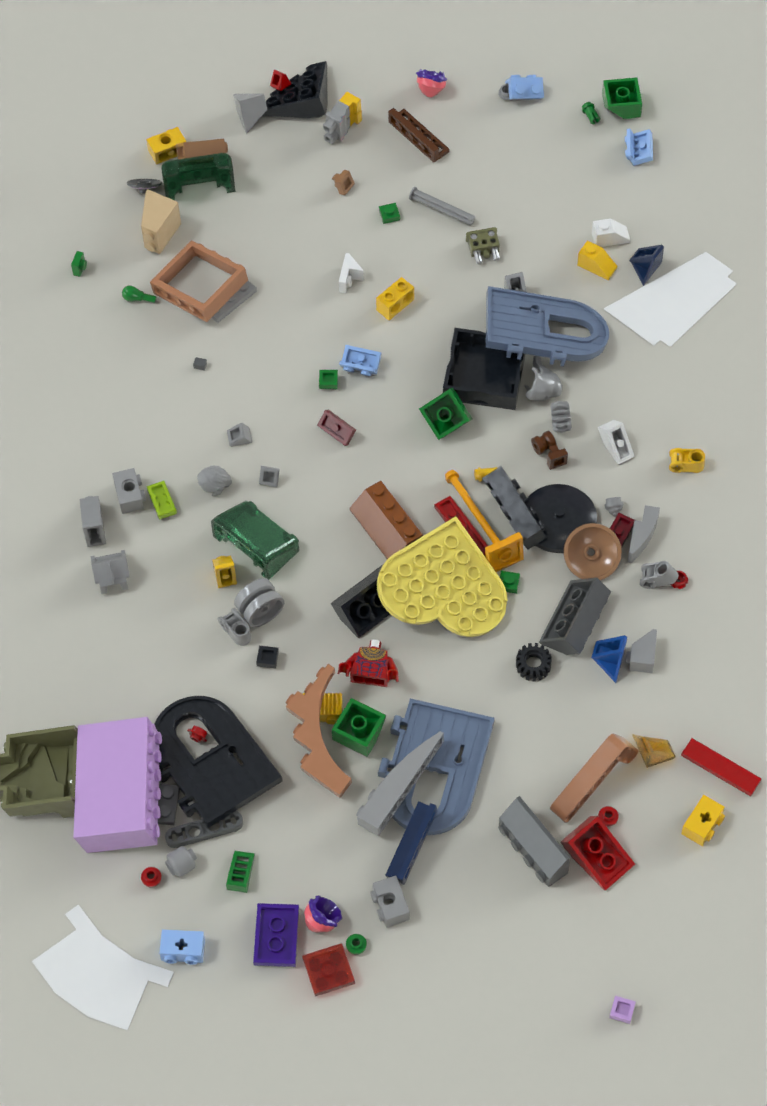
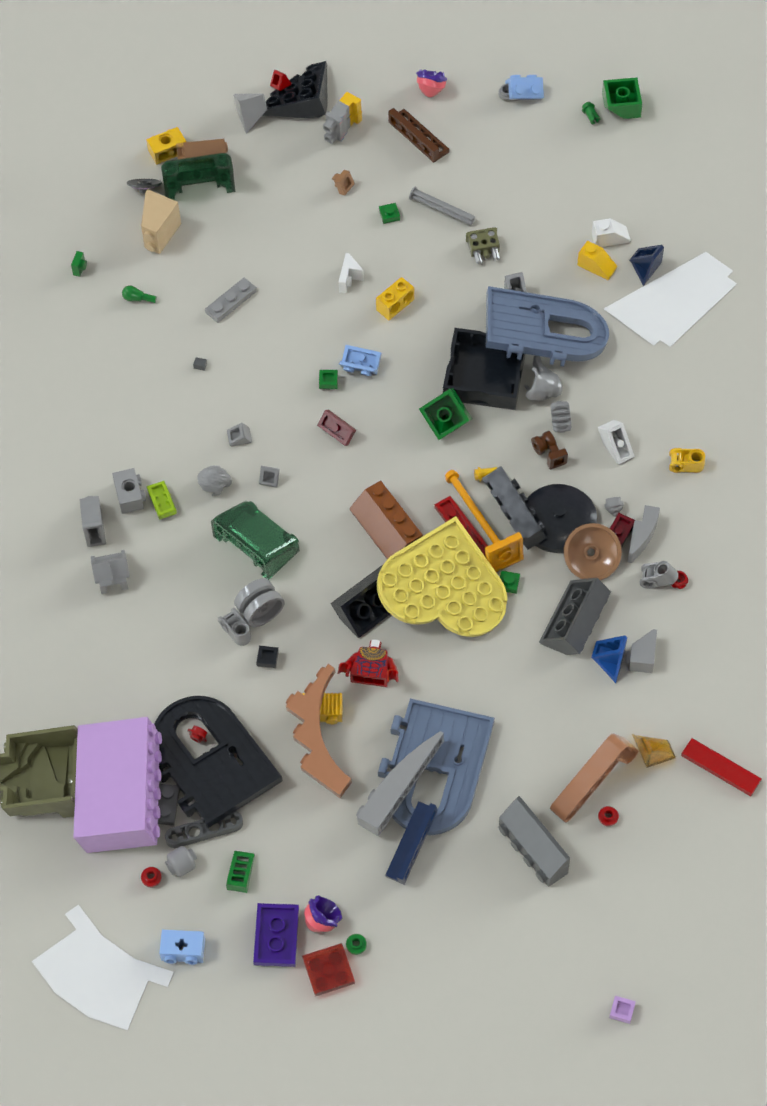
nougat window [150,240,248,322] -> none
yellow slope [212,555,237,588] -> none
green slope [332,698,386,757] -> none
light grey brick [370,876,410,928] -> none
black tyre [516,643,552,681] -> none
red slope [560,816,635,891] -> none
light blue bracket [625,128,653,166] -> none
yellow brick [681,795,725,846] -> none

